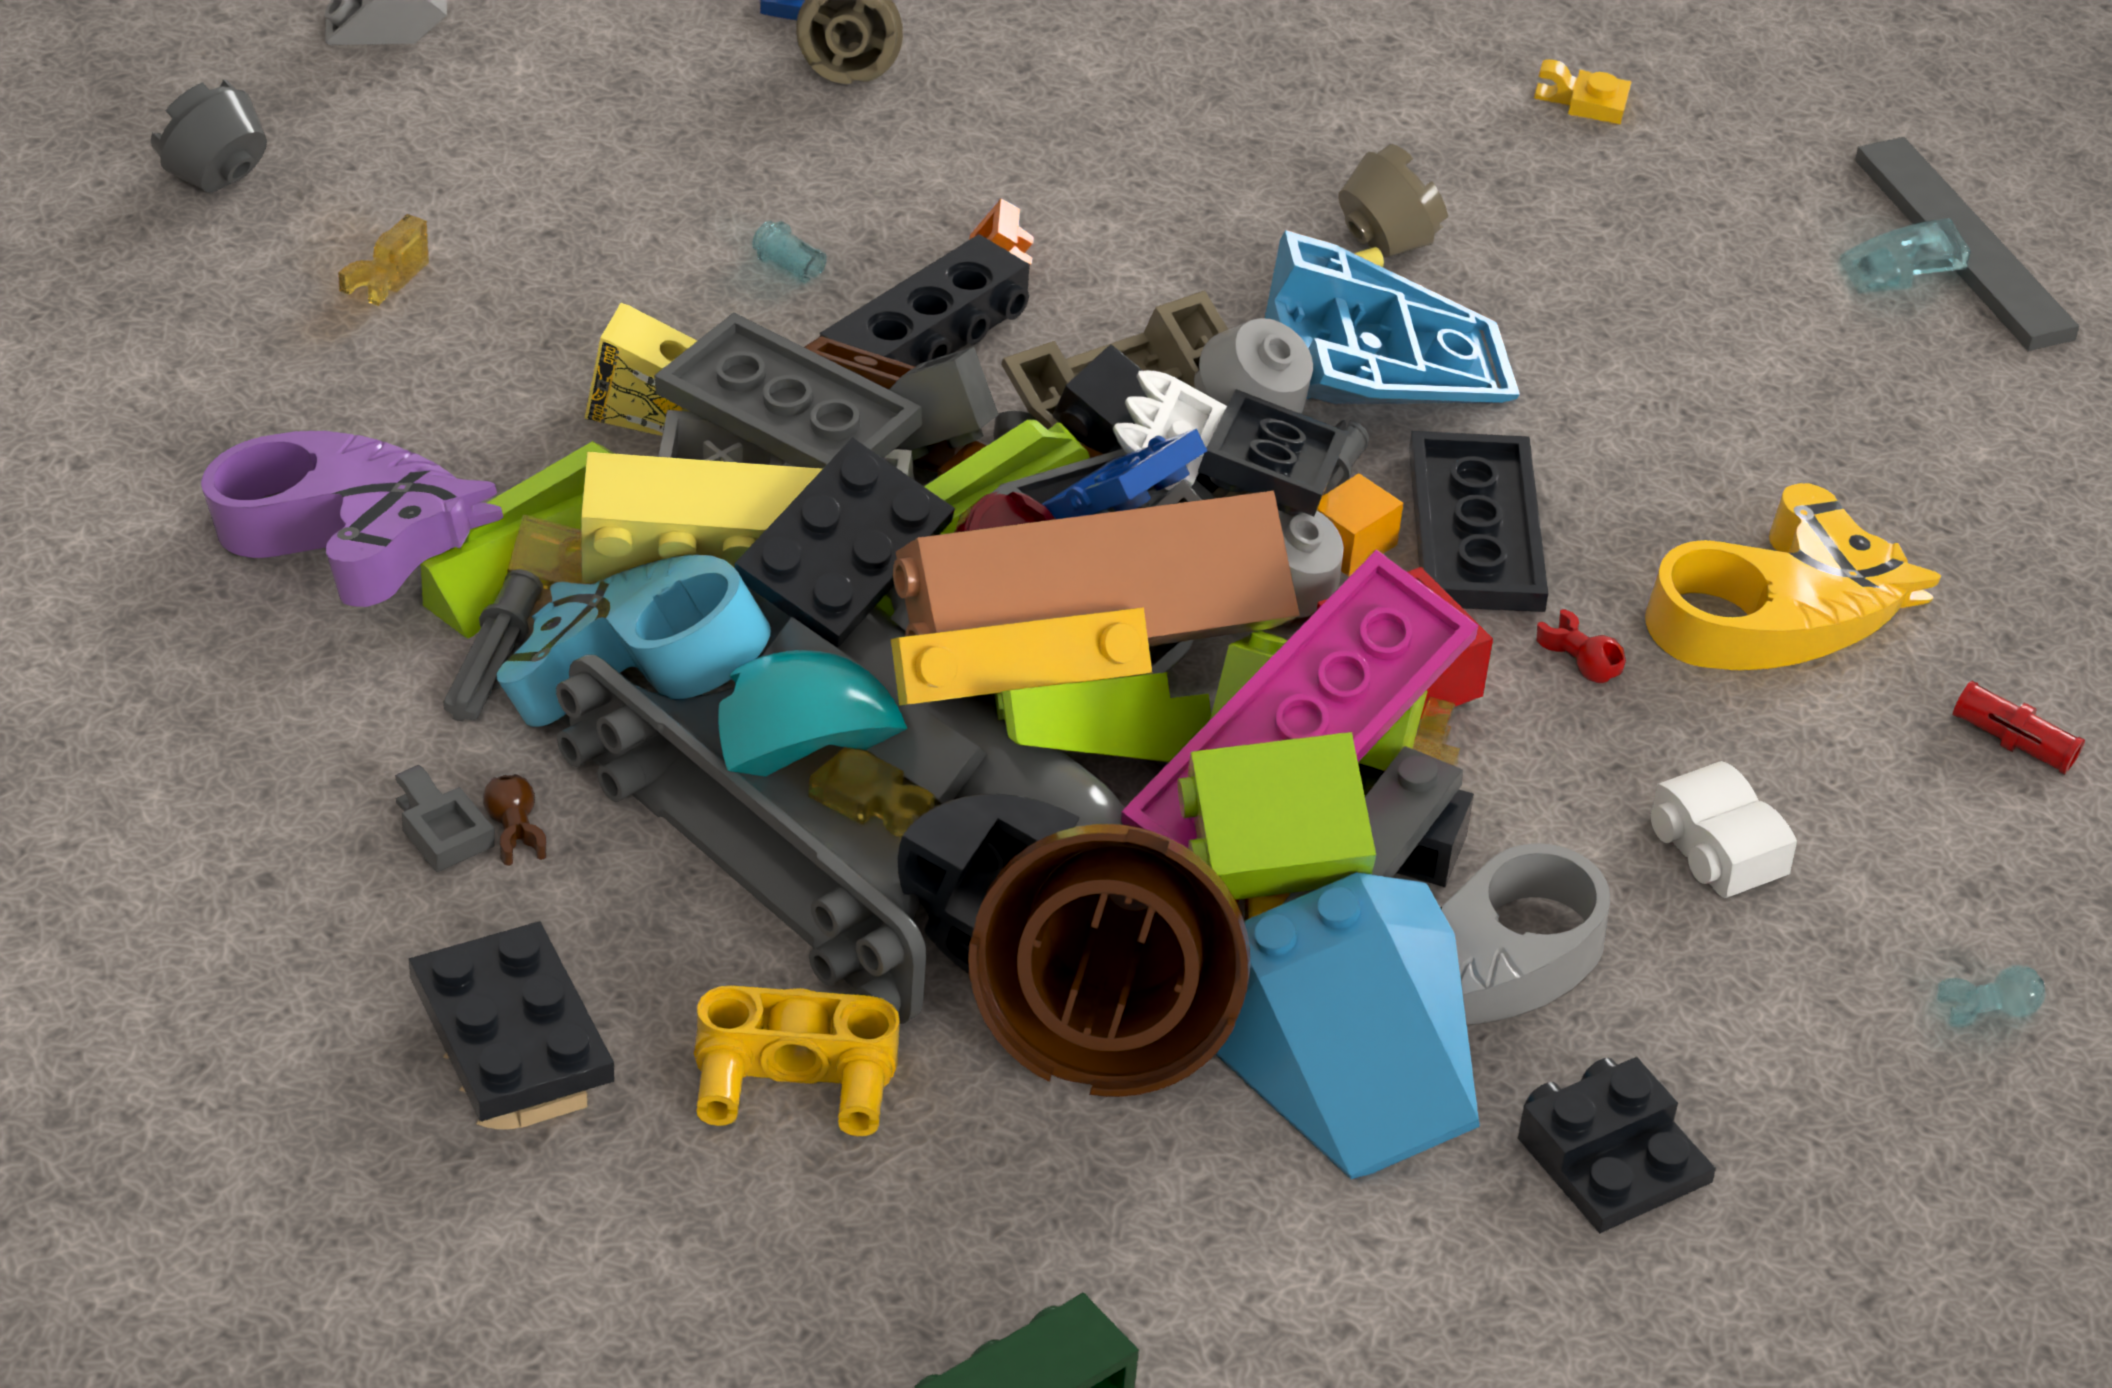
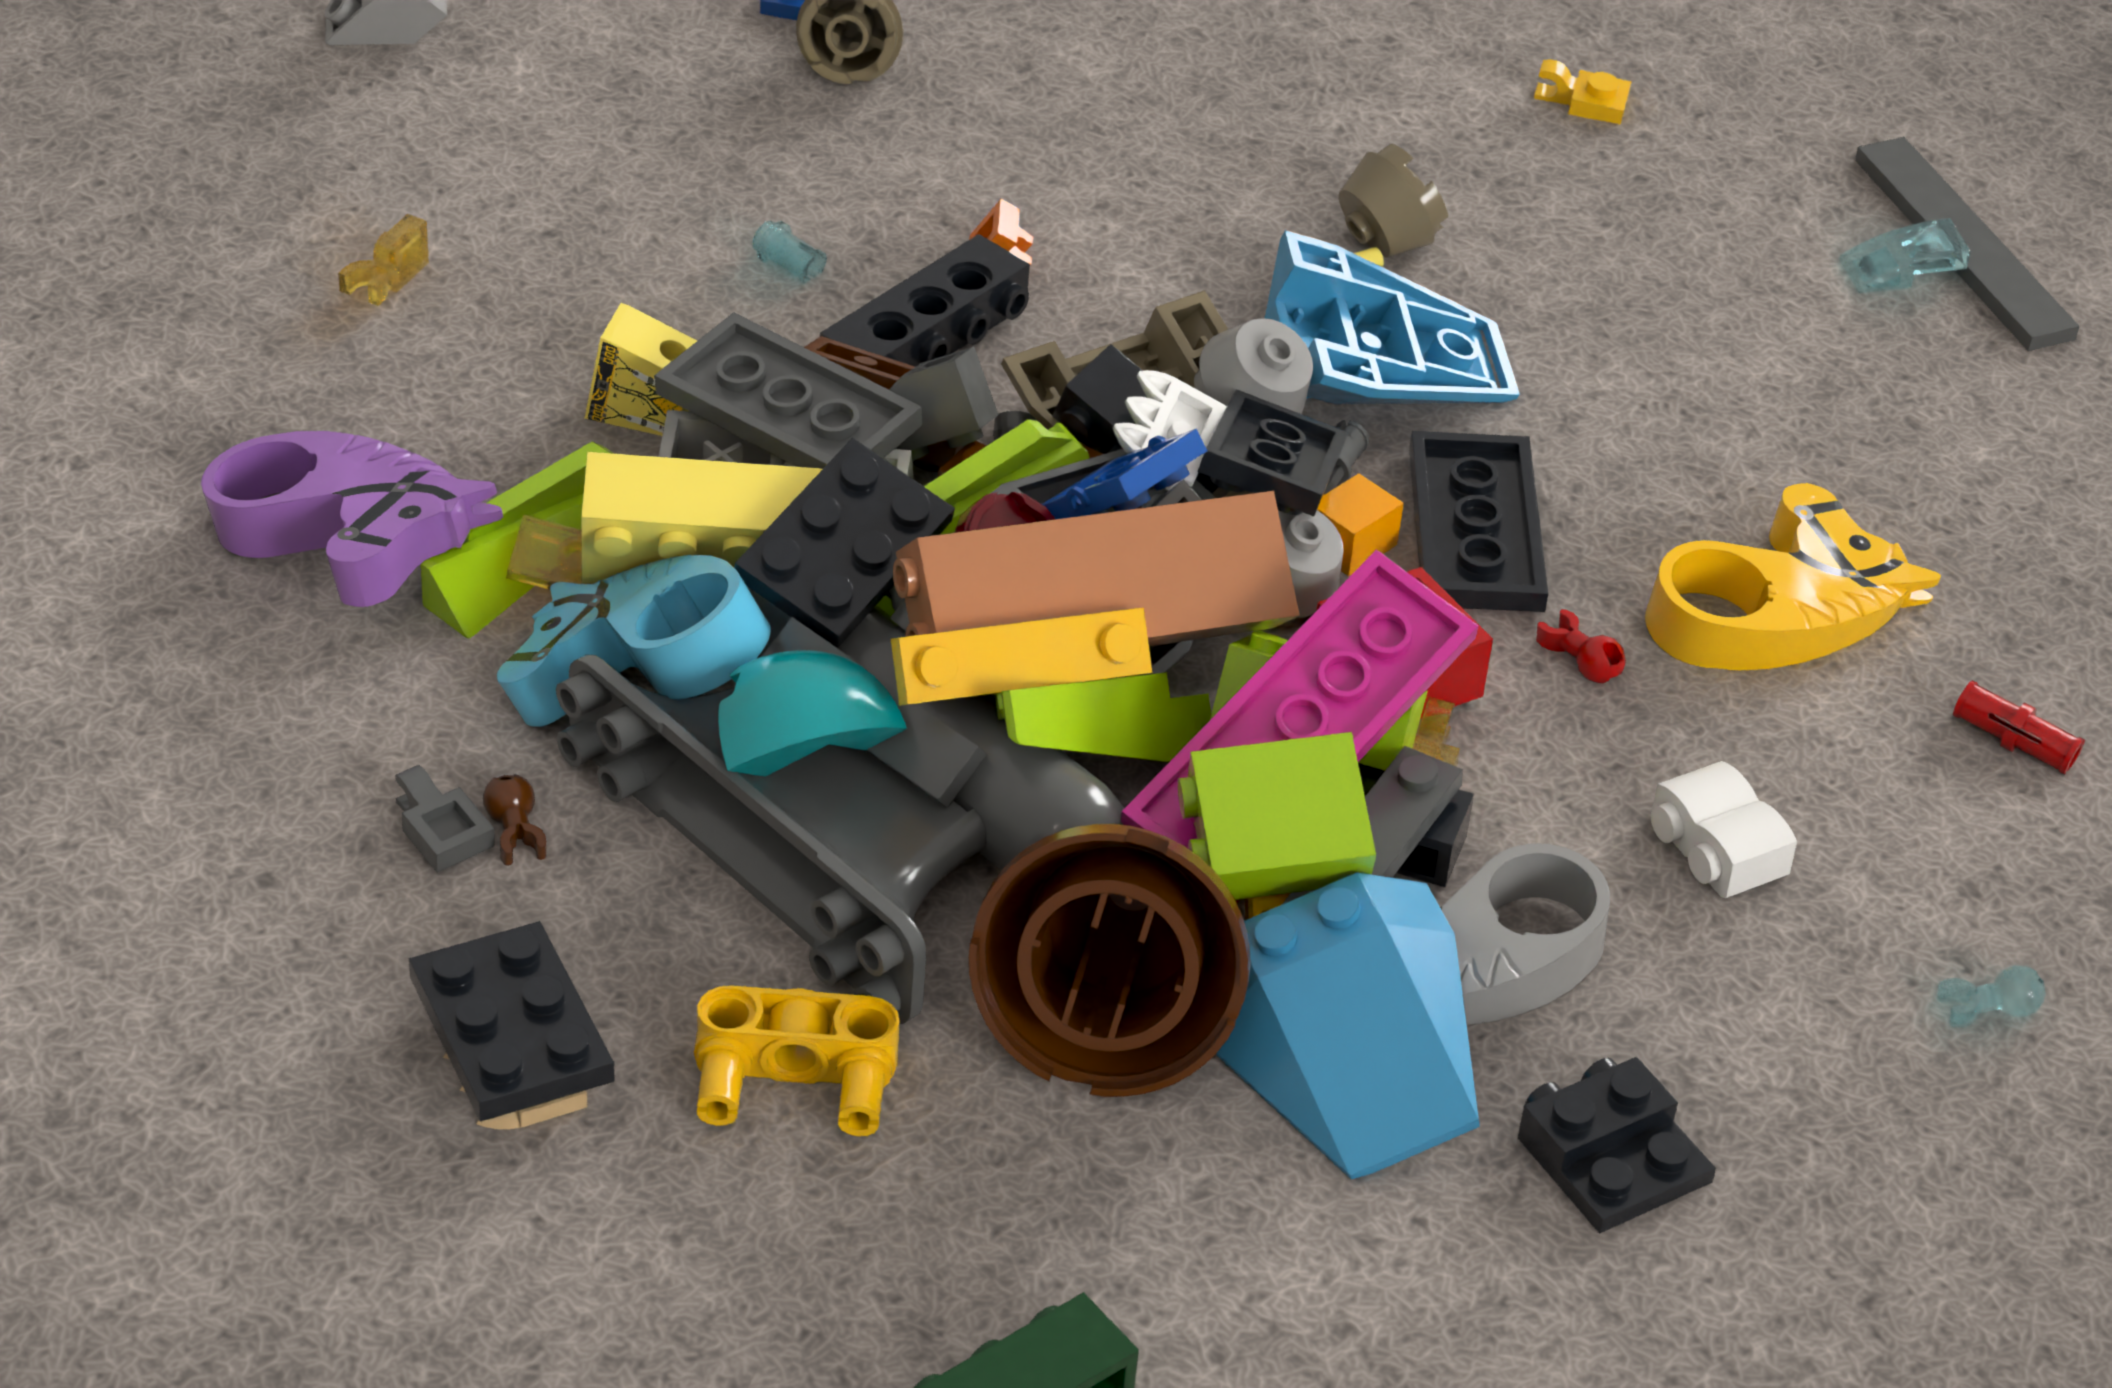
dark grey cone [151,79,267,193] -> none
dark grey axle [443,569,543,722] -> none
clear yellow plate [808,747,935,838] -> none
black brick [897,794,1080,974] -> none

